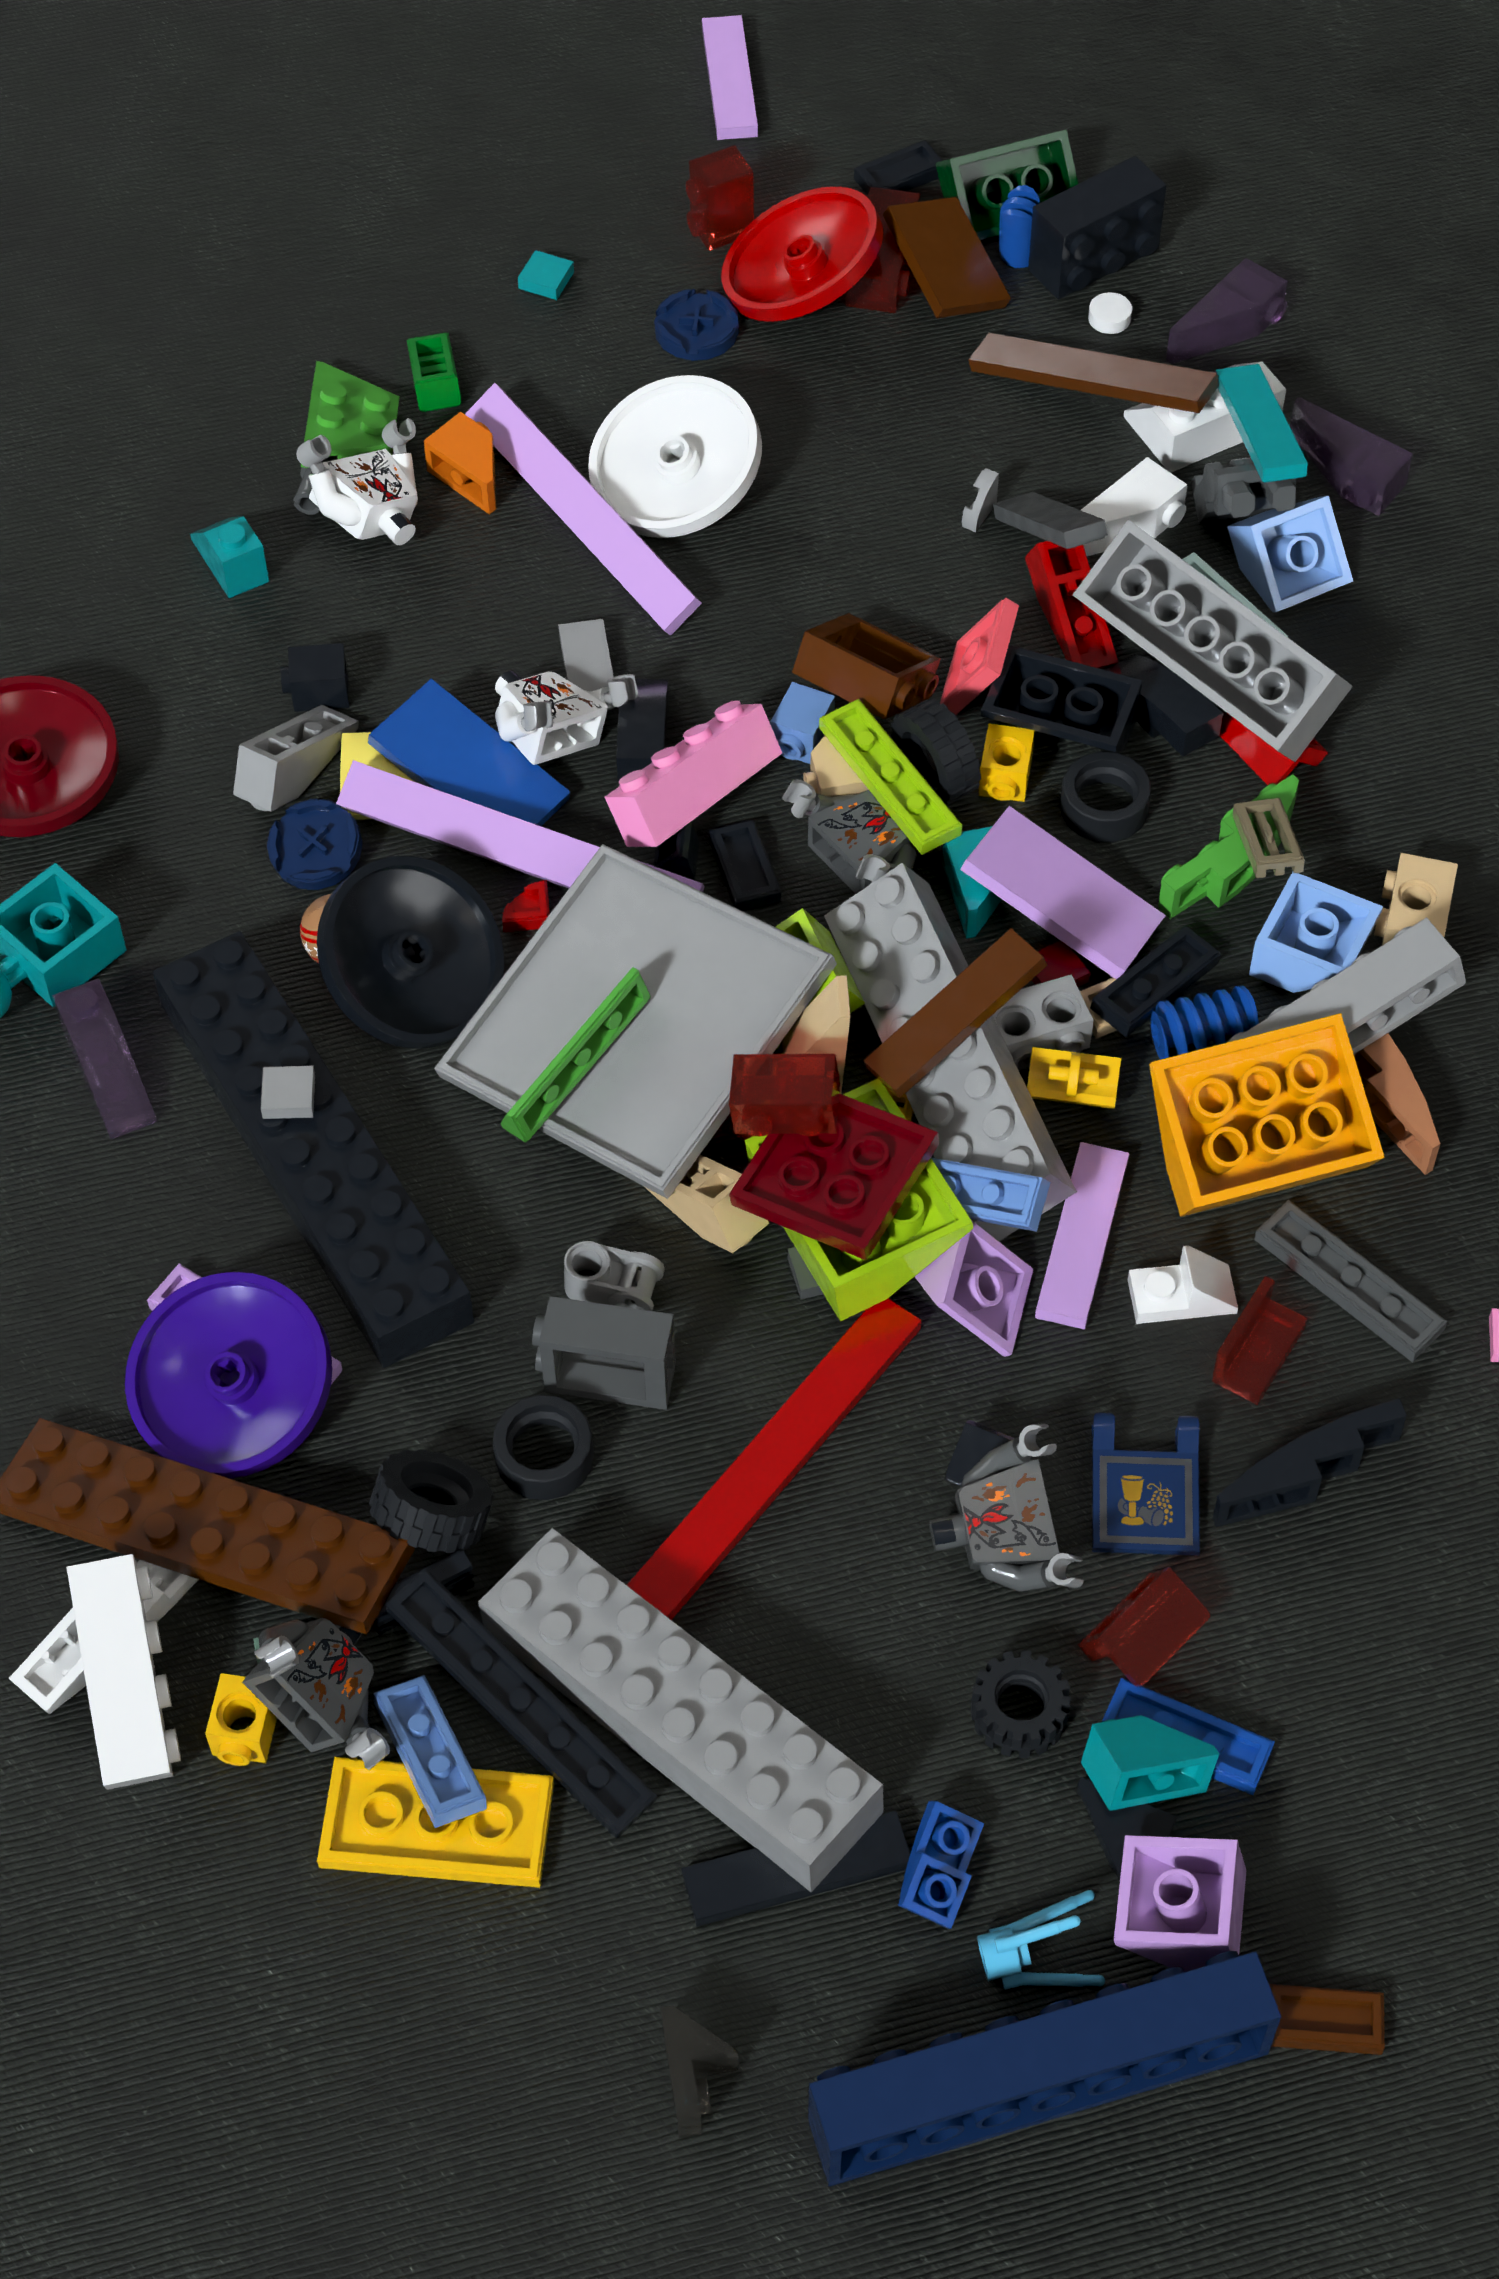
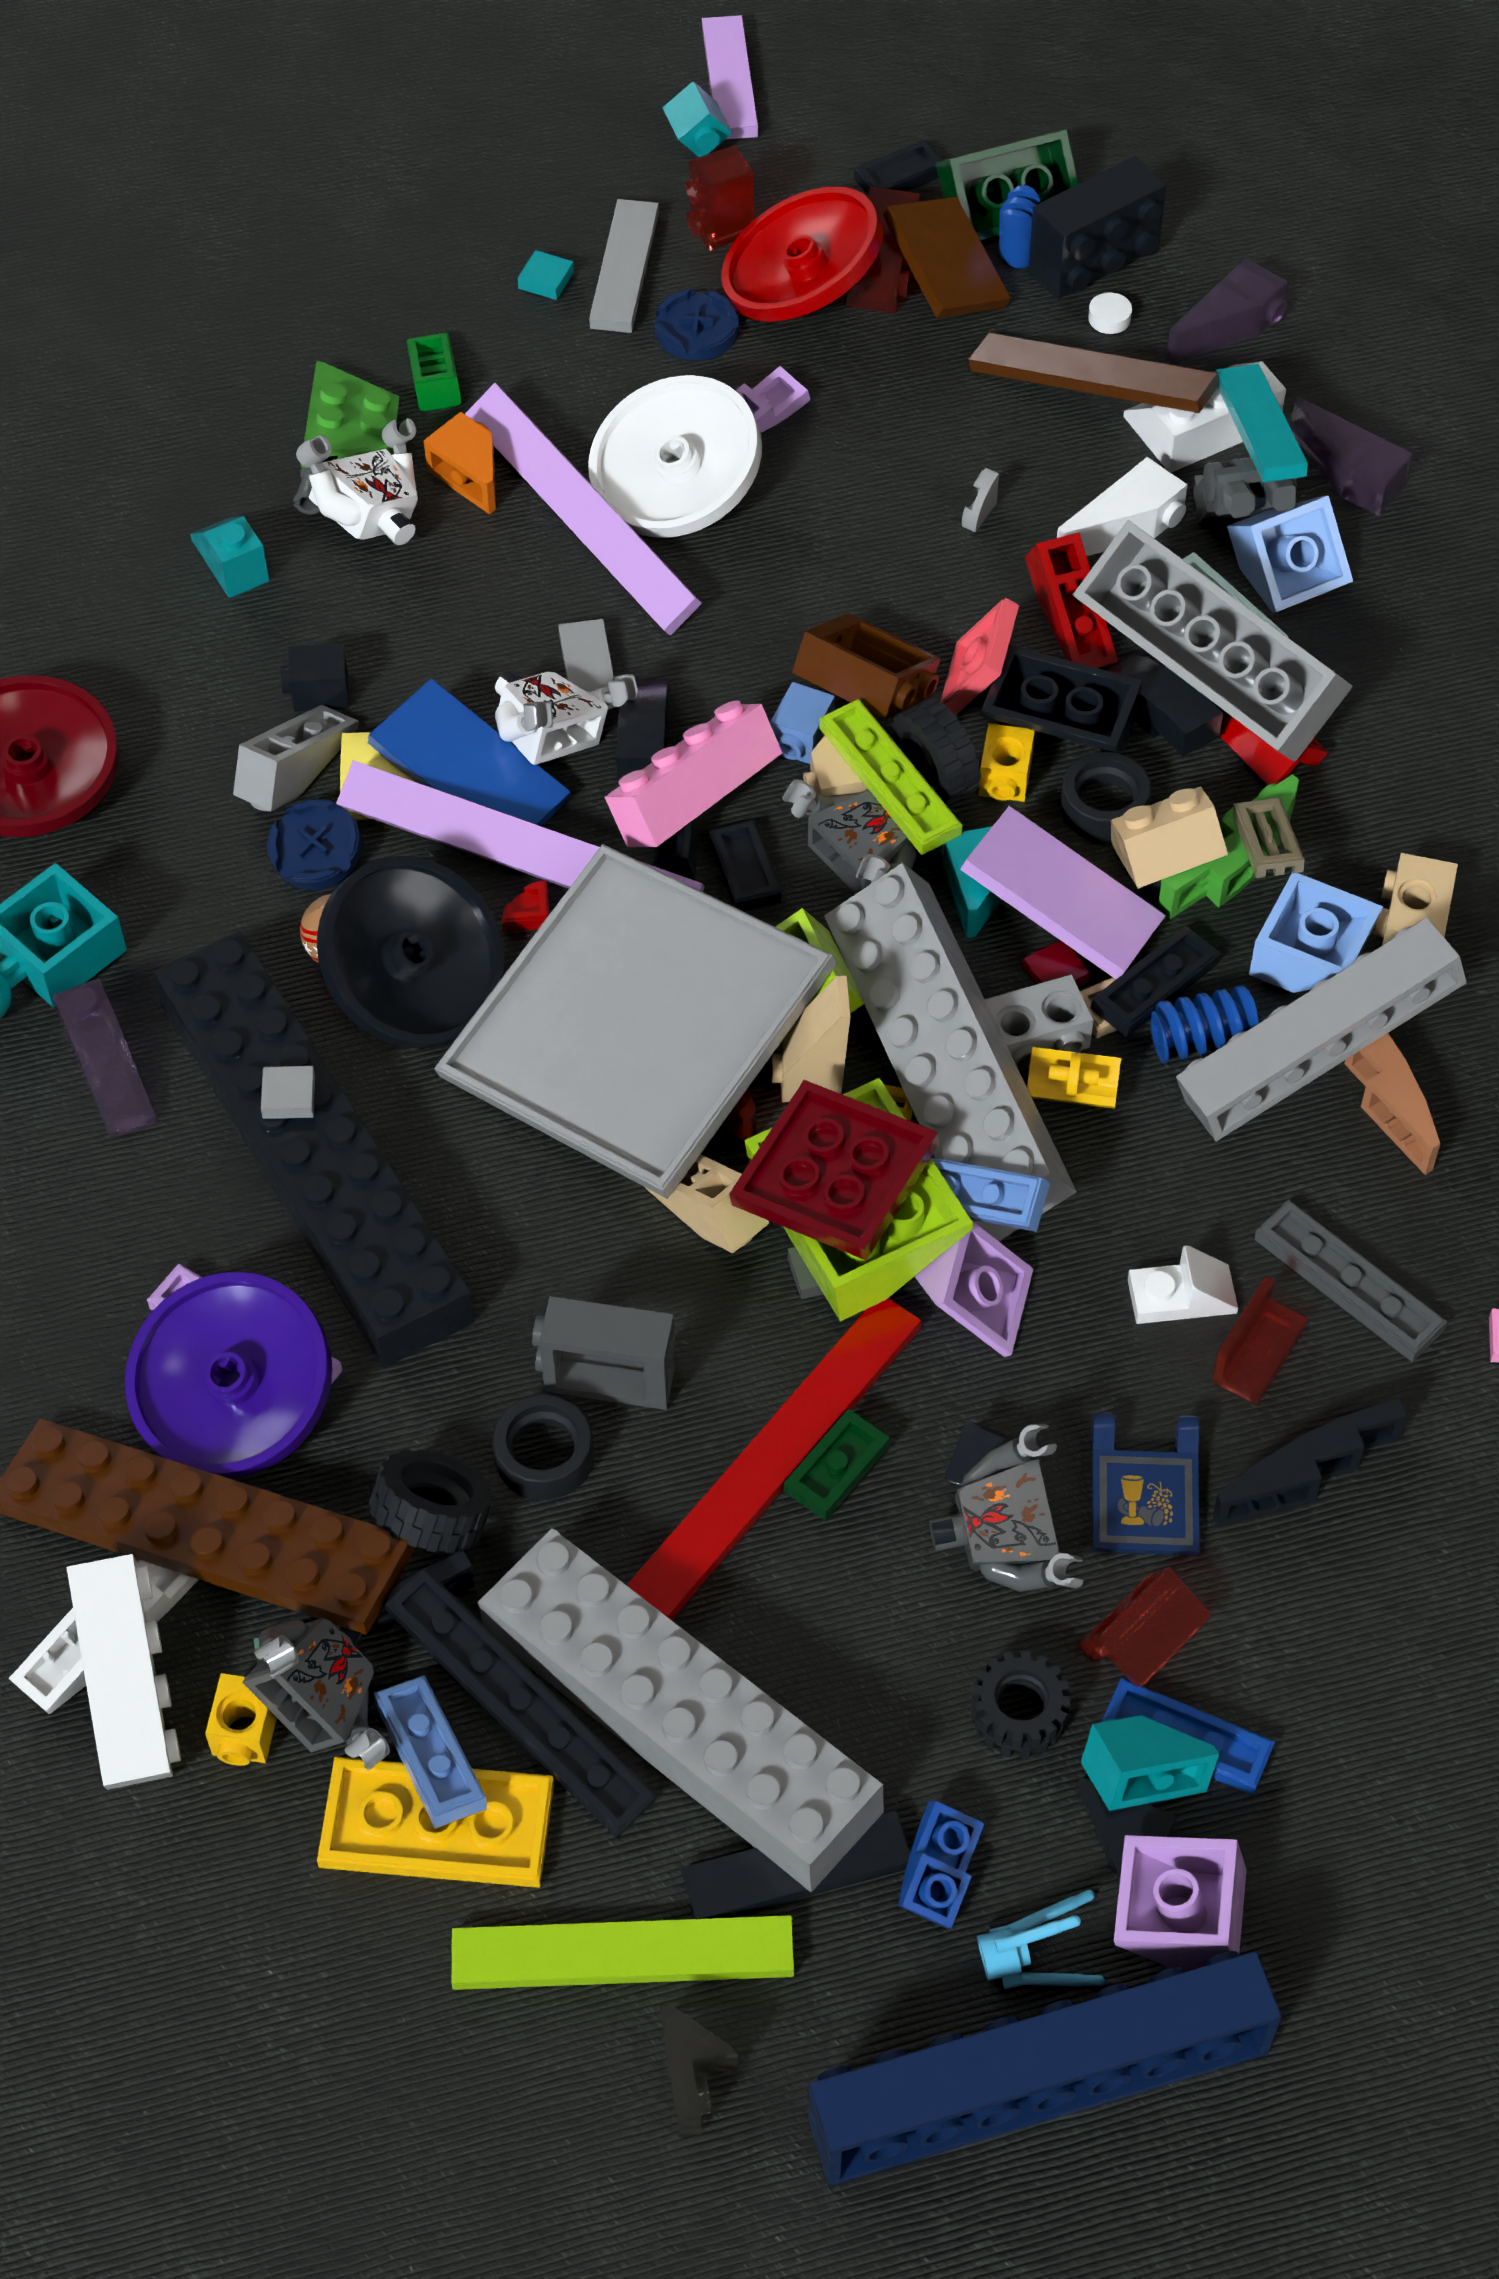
bright green slope [500,967,651,1143] -> none
light grey piece [564,1241,665,1311] -> none
clear red brick [729,1054,840,1136] -> none
reddish brown tile [863,928,1047,1099] -> none
dark grey tile [993,492,1108,549] -> none
lavender tile [1035,1142,1129,1330] -> none
light orange slope [1149,1013,1385,1217] -> none
reddish brown tile [1269,1984,1385,2055] -> none
none -> lime tile [451,1916,794,1990]
none -> light grey tile [589,199,659,333]
none -> teal brick [662,81,733,160]
none -> lavender slope [735,366,811,433]
none -> dark green plate [784,1409,890,1521]
none -> tan slope [1111,786,1228,888]

